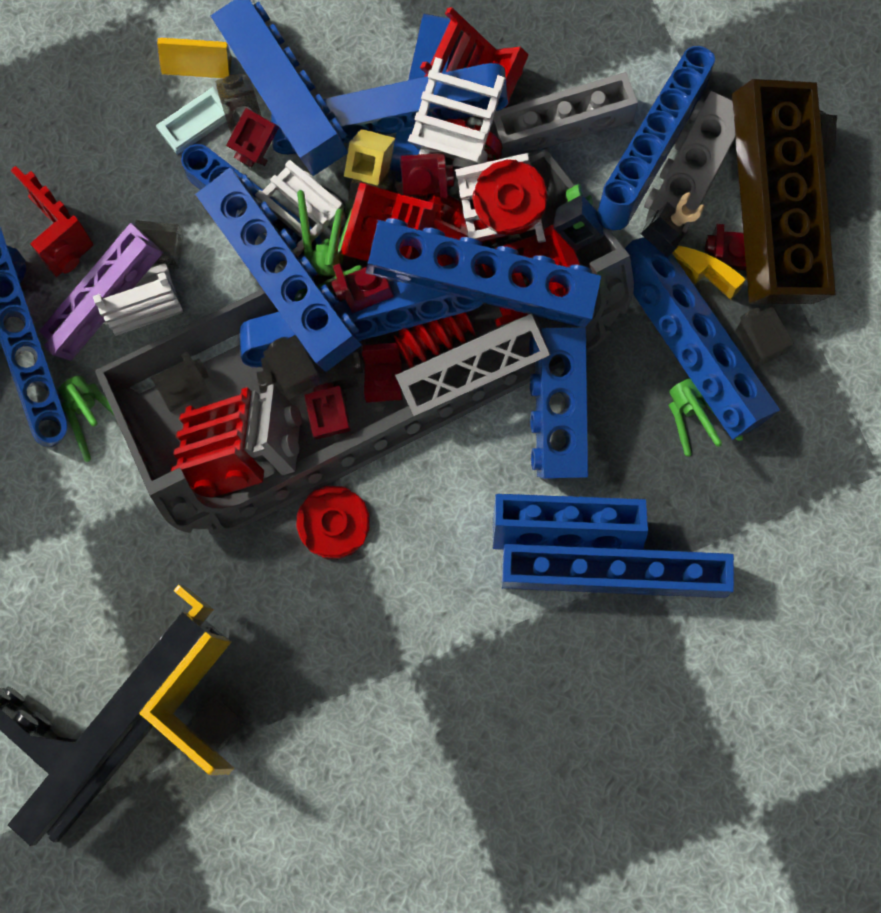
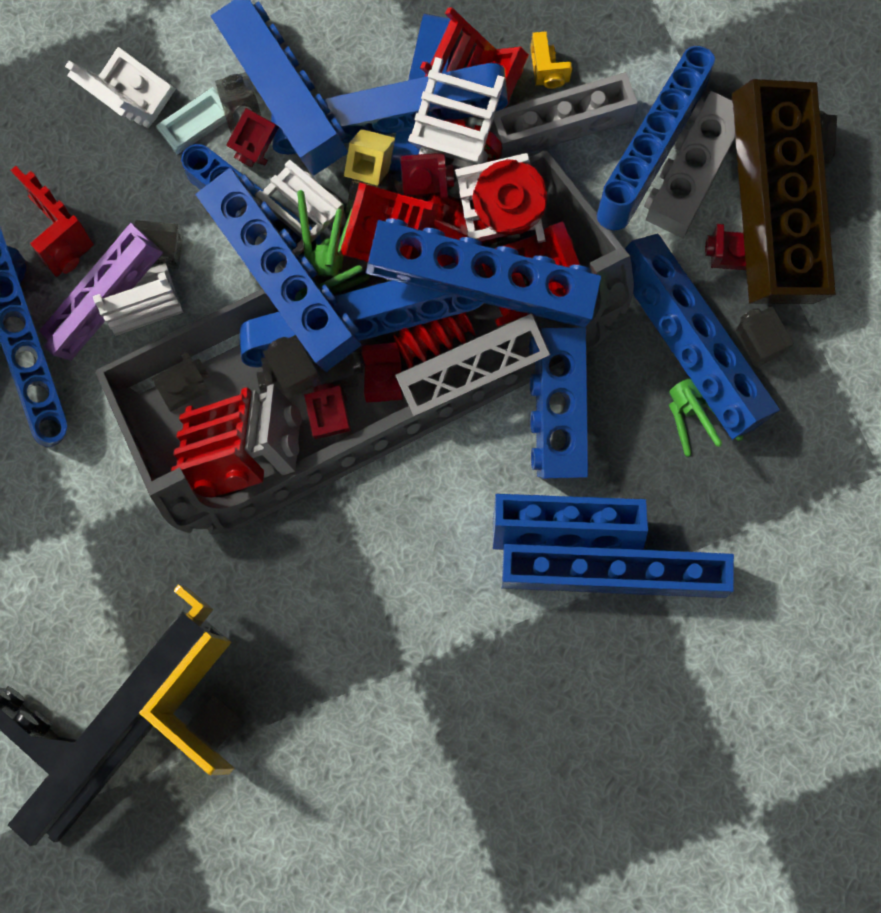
bright green plant [58,376,114,462] -> none
yellow slope [157,37,232,79] -> none
red tile [296,486,370,559] -> none
dark red bracket [331,263,394,313] -> none
black piece [554,183,603,251] -> none
black piece [640,192,705,257] -> none
yellow slope [672,245,746,300] -> none
none -> white plate [65,47,176,128]
none -> yellow bracket [530,32,572,89]

